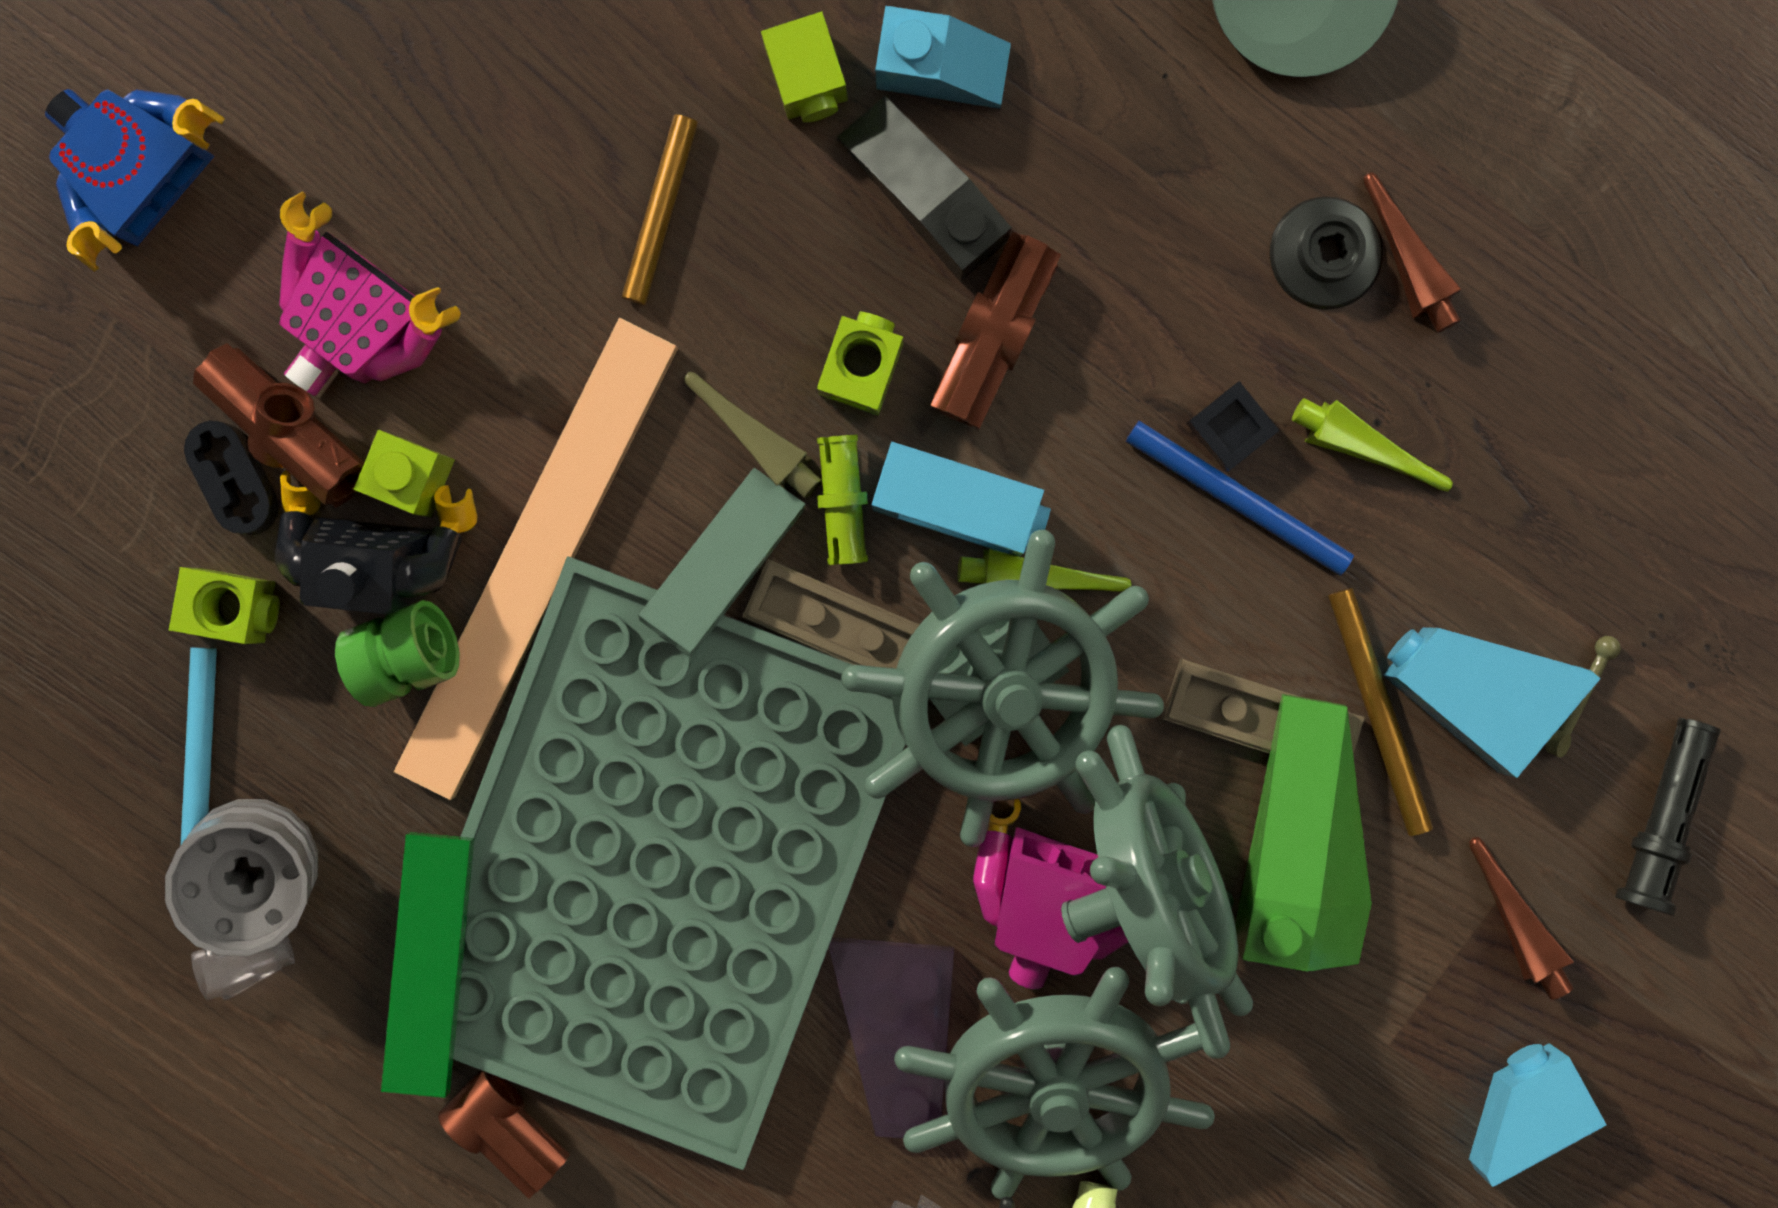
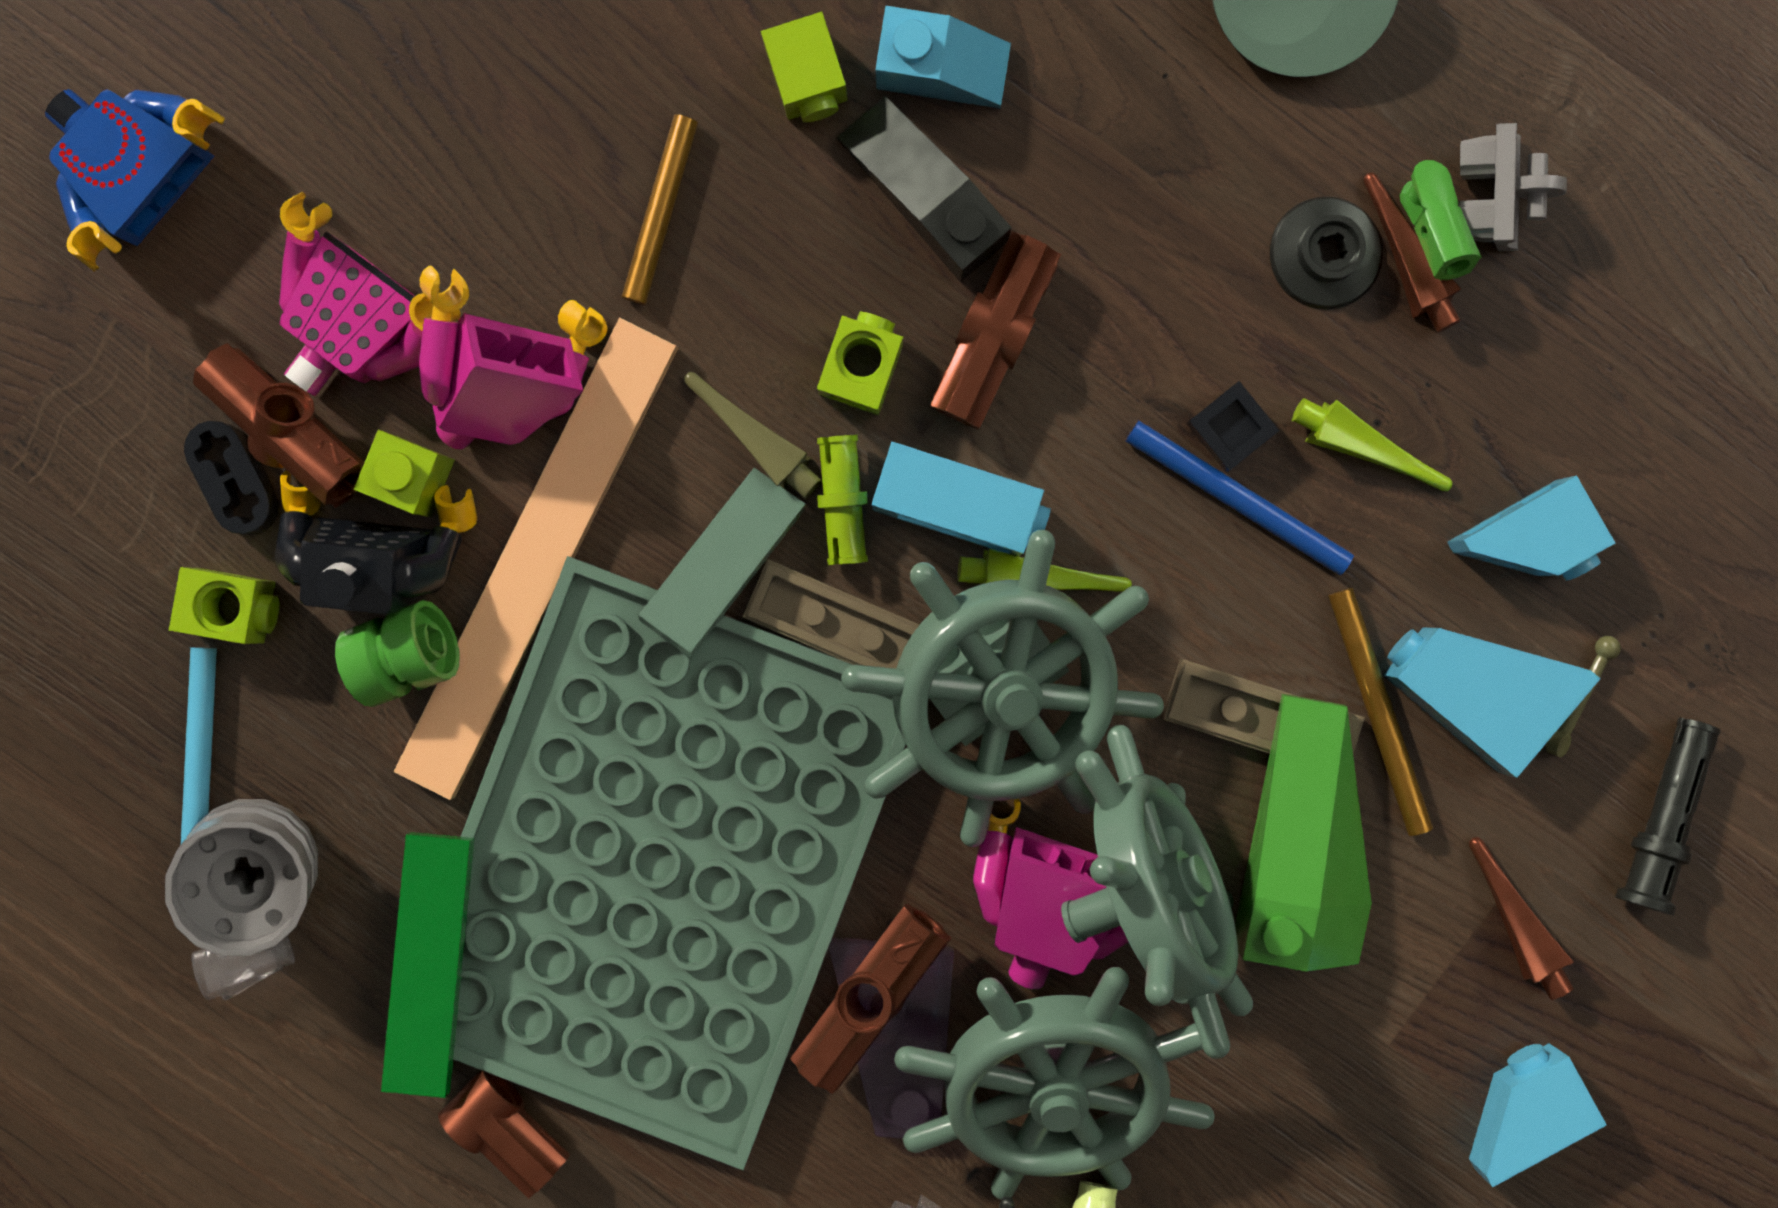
none -> dark pink torso [419,266,607,449]
none -> copper piece [790,904,951,1094]
none -> bright green bar [1400,160,1481,280]
none -> medium azure slope [1447,476,1615,581]
none -> light grey hips [1459,123,1567,251]

